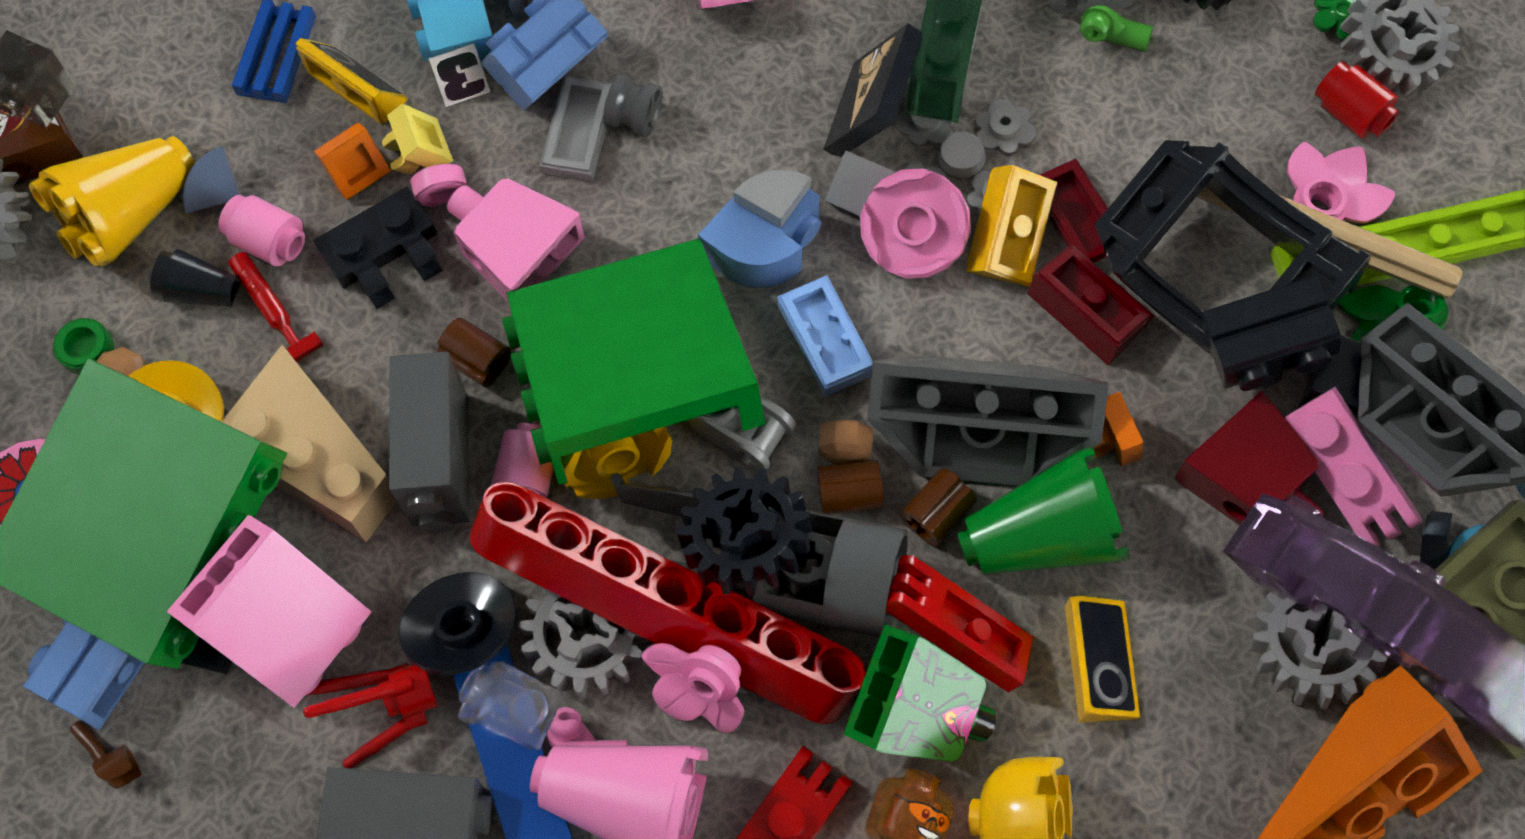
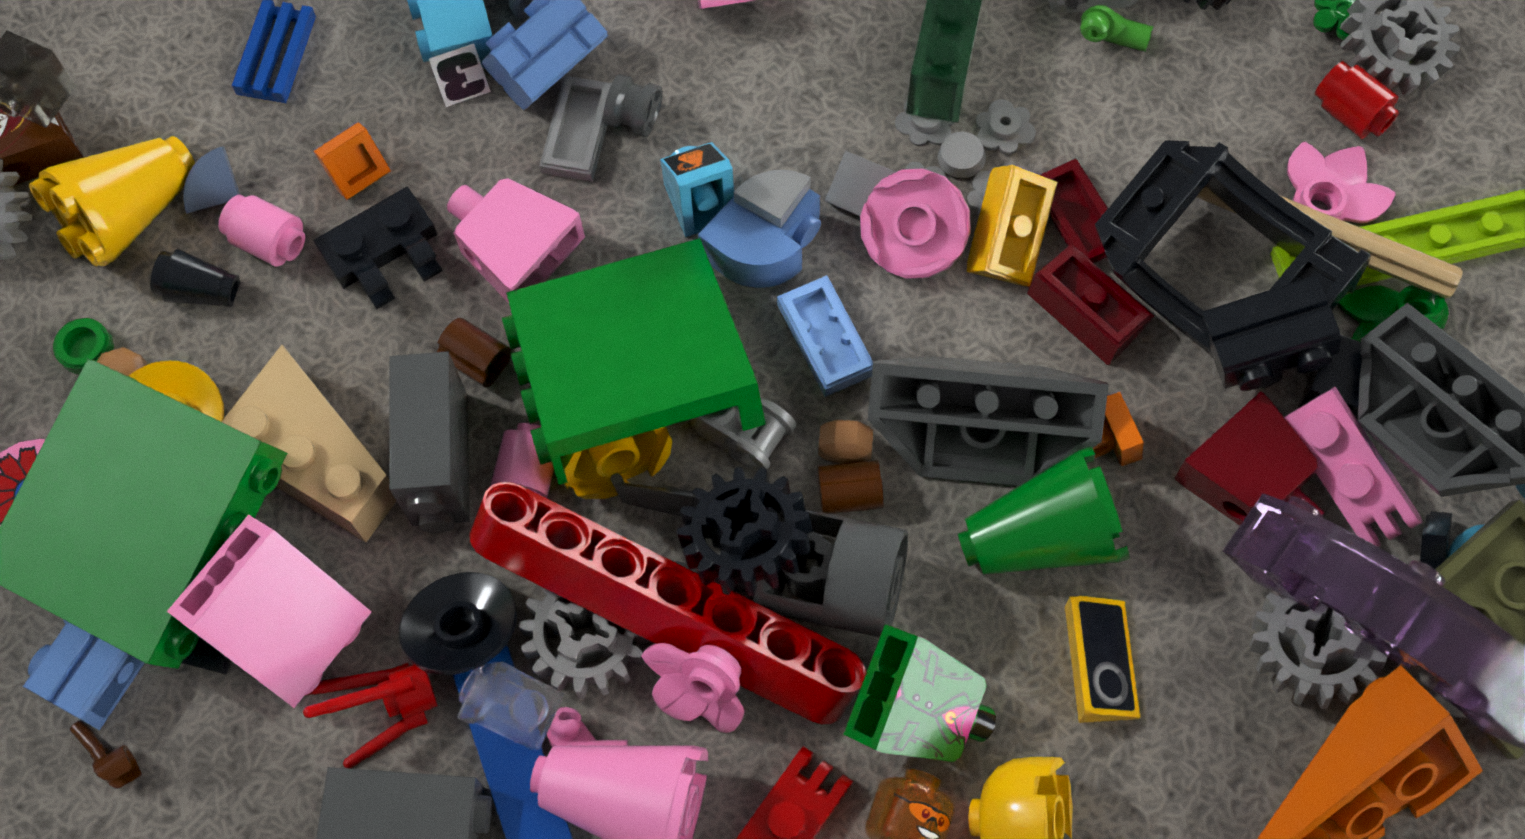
red piece [228,252,323,362] -> none
yellow slope [295,38,408,124] -> none
light yellow tile [382,103,453,174] -> none
bright pink tile [410,164,467,207] -> none
black tile [823,23,923,157] -> none
red hinge [886,555,1034,693] -> none
reddish brown piece [900,468,977,546] -> none
none -> medium azure slope [660,142,734,237]

